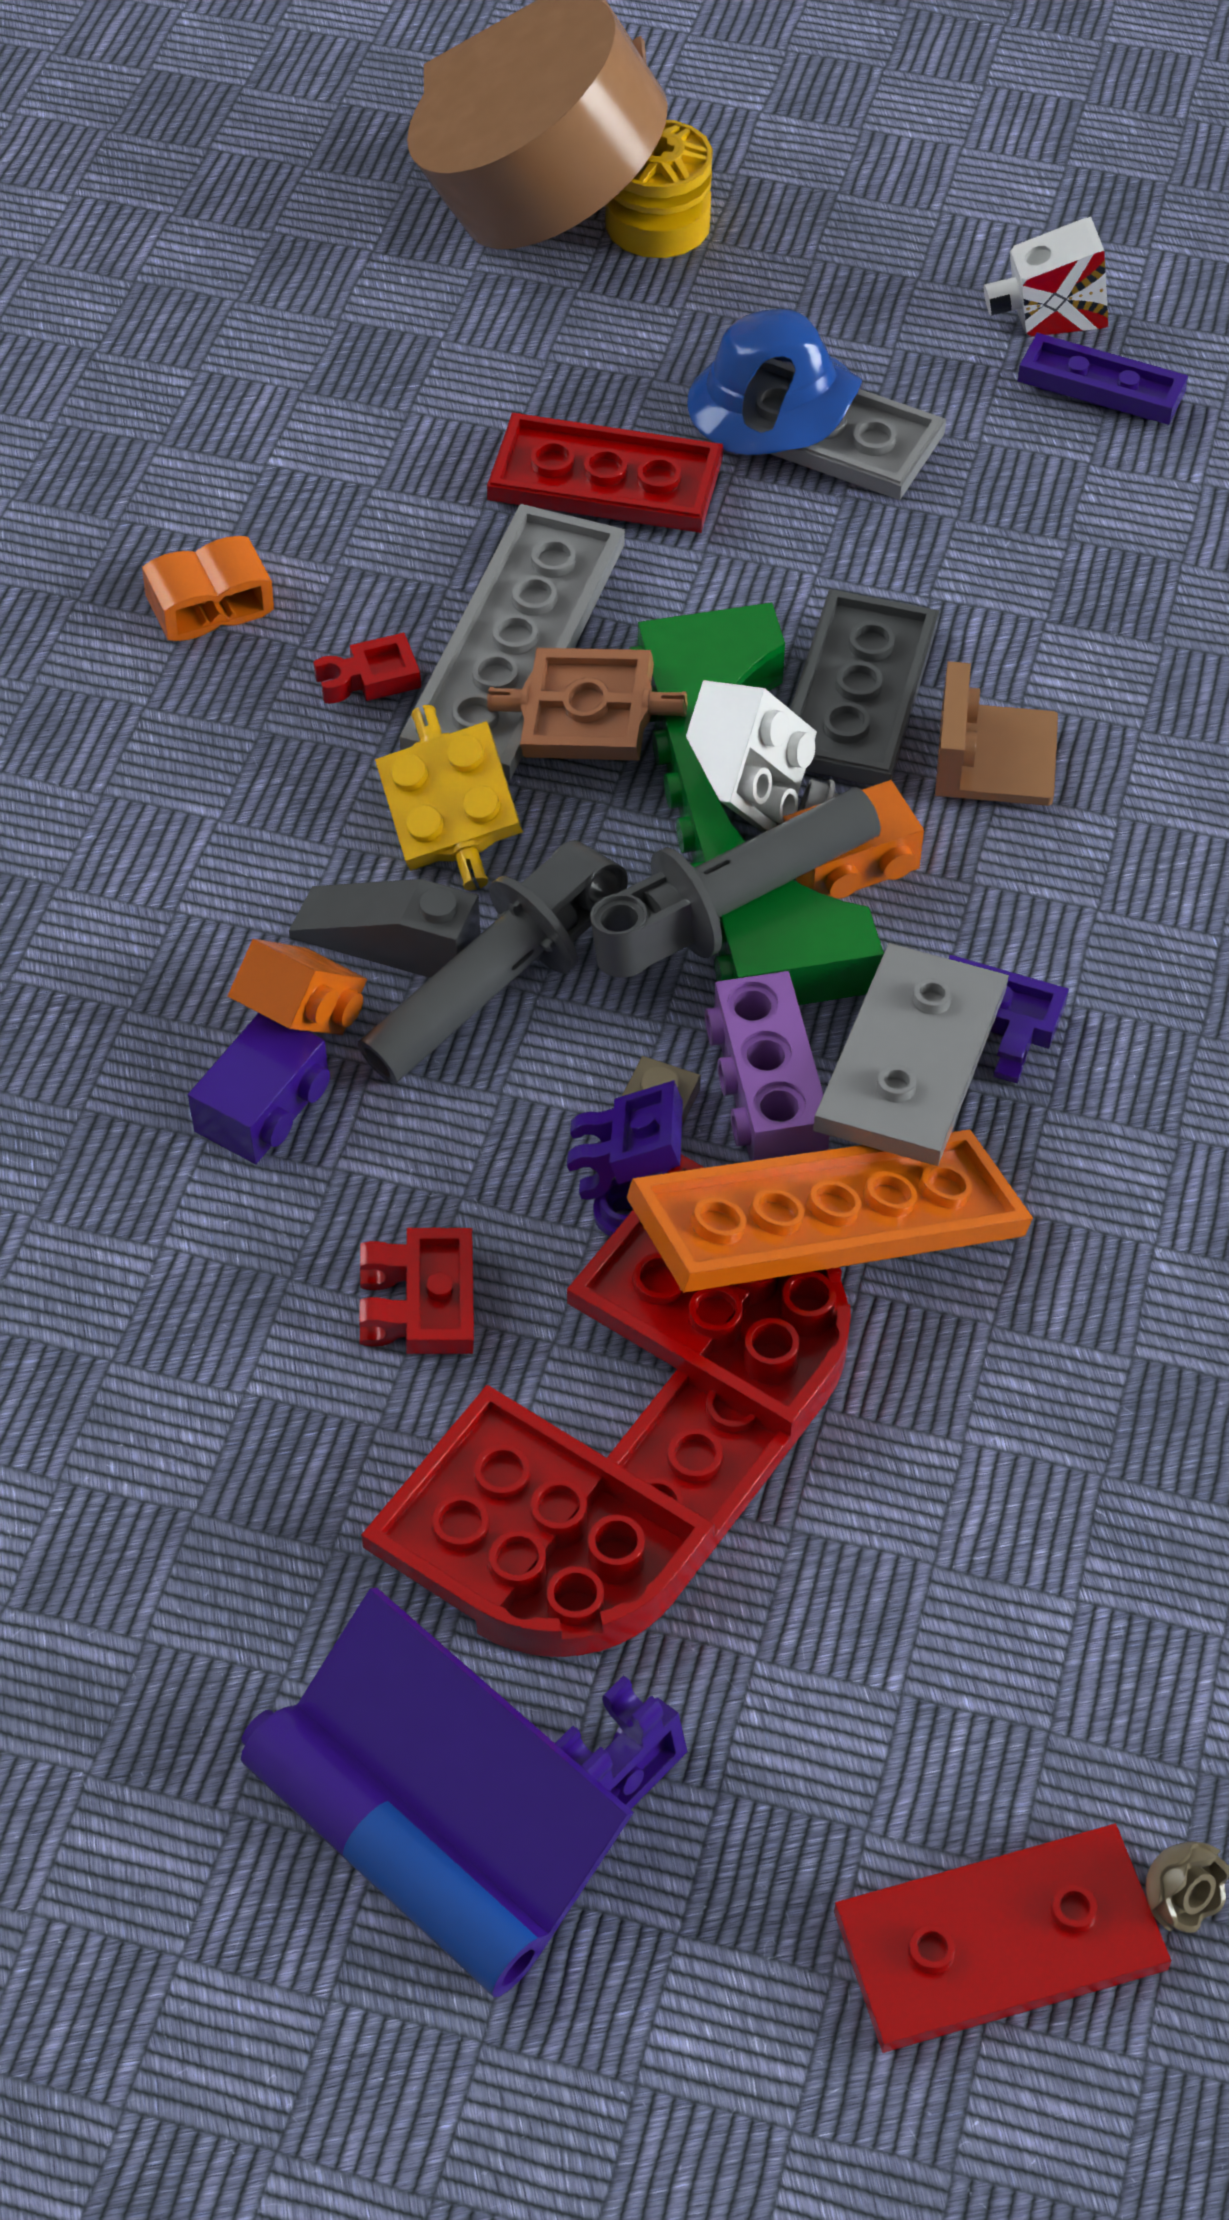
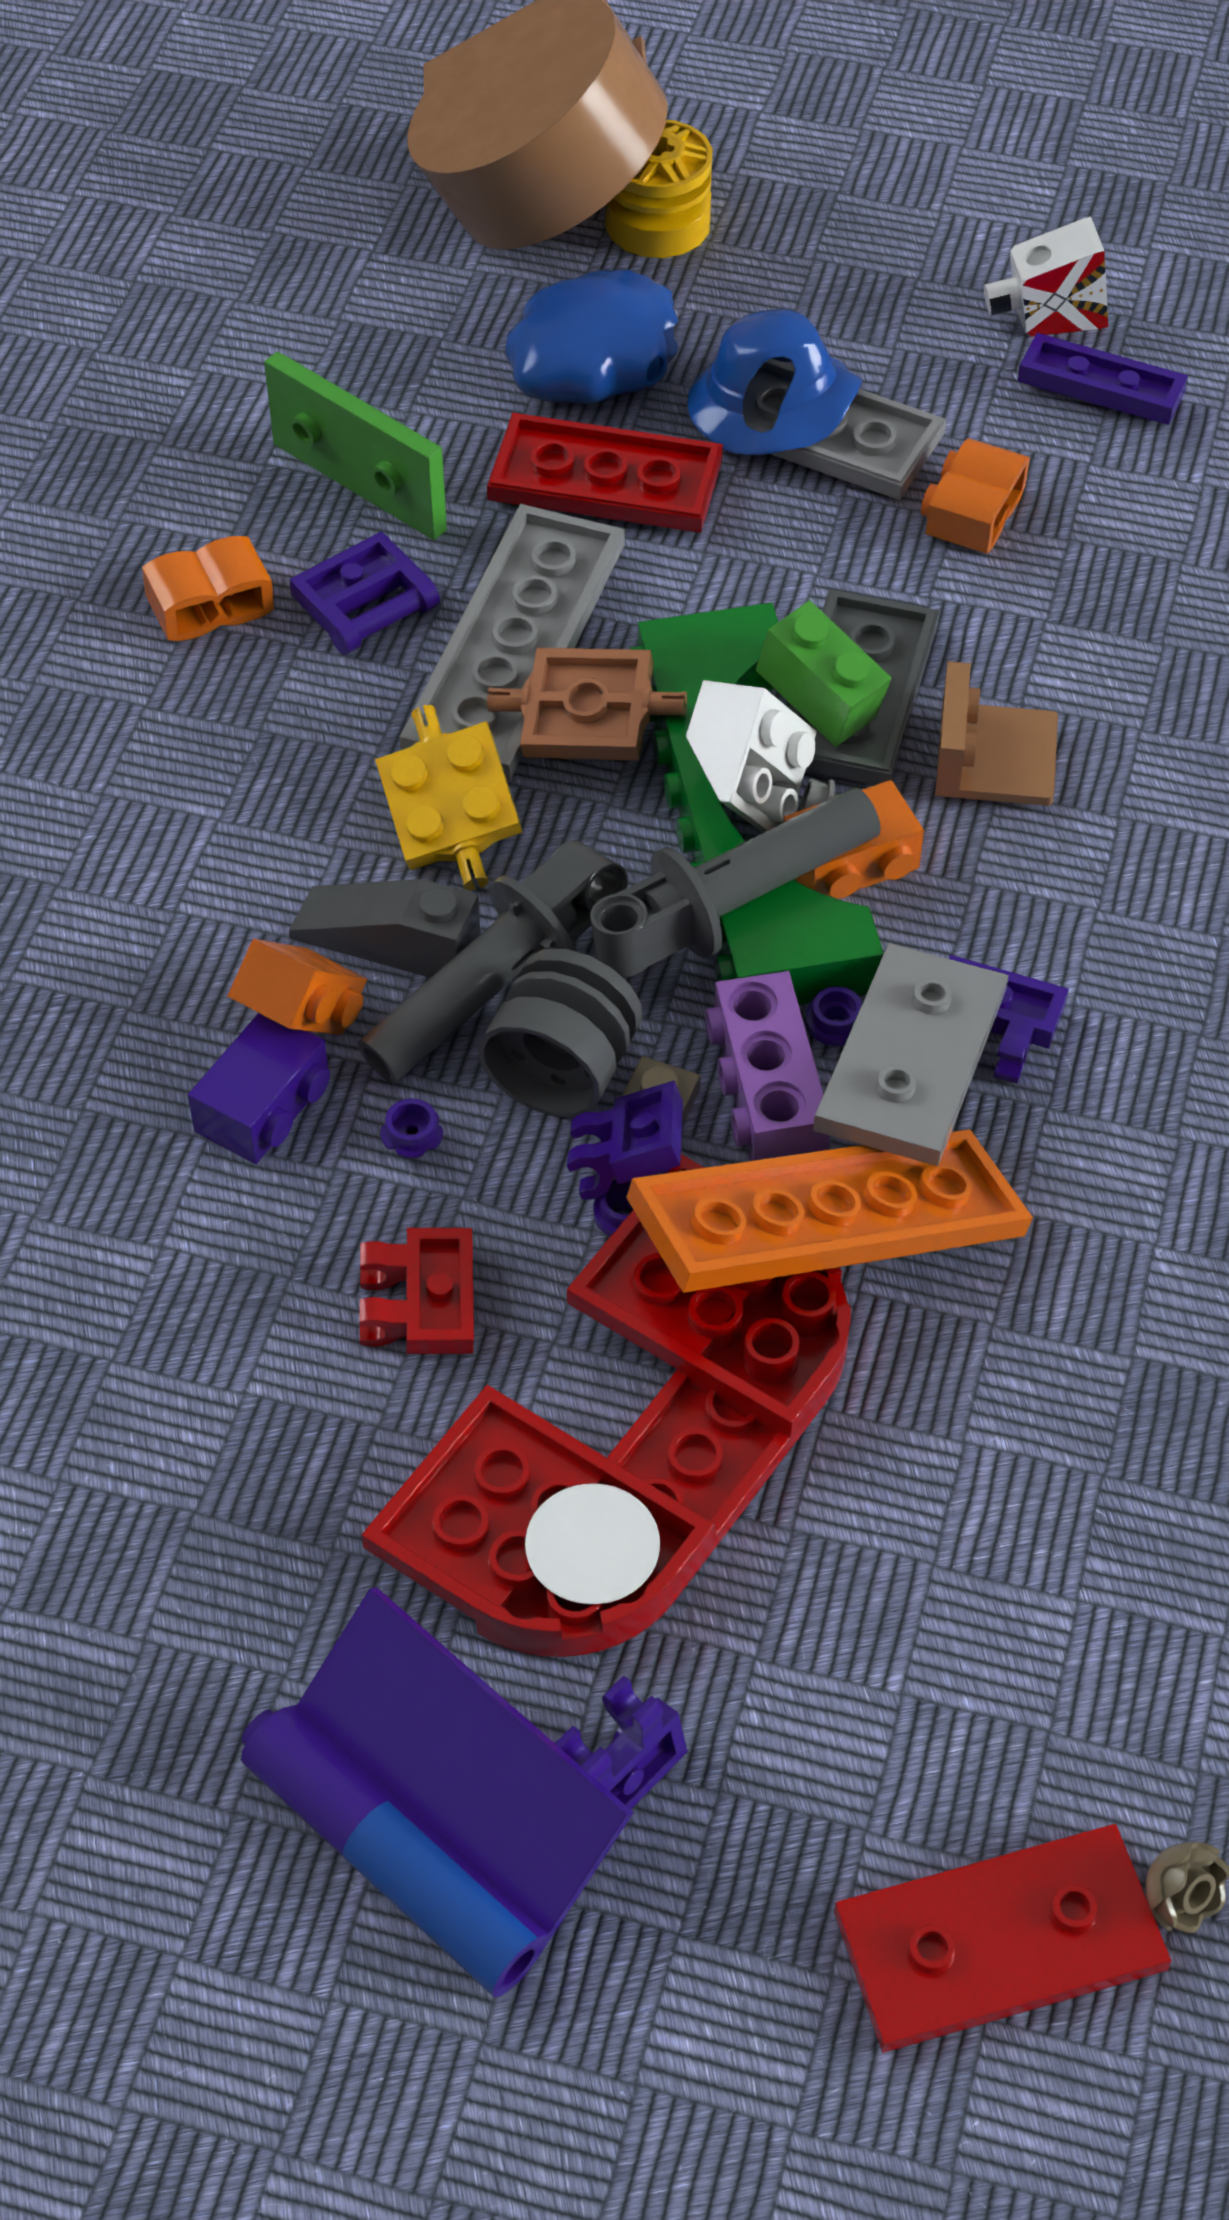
red plate [313,632,421,704] -> none
none -> bright green plate [264,351,447,540]
none -> dark purple plate [289,531,440,655]
none -> dark purple plate [380,1098,444,1159]
none -> dark grey wheel [478,949,643,1117]
none -> blue piece [505,269,679,404]
none -> white sticker [525,1484,660,1604]
none -> bright green brick [756,600,892,747]
none -> dark purple plate [805,986,863,1046]
none -> orange brick [921,438,1030,554]

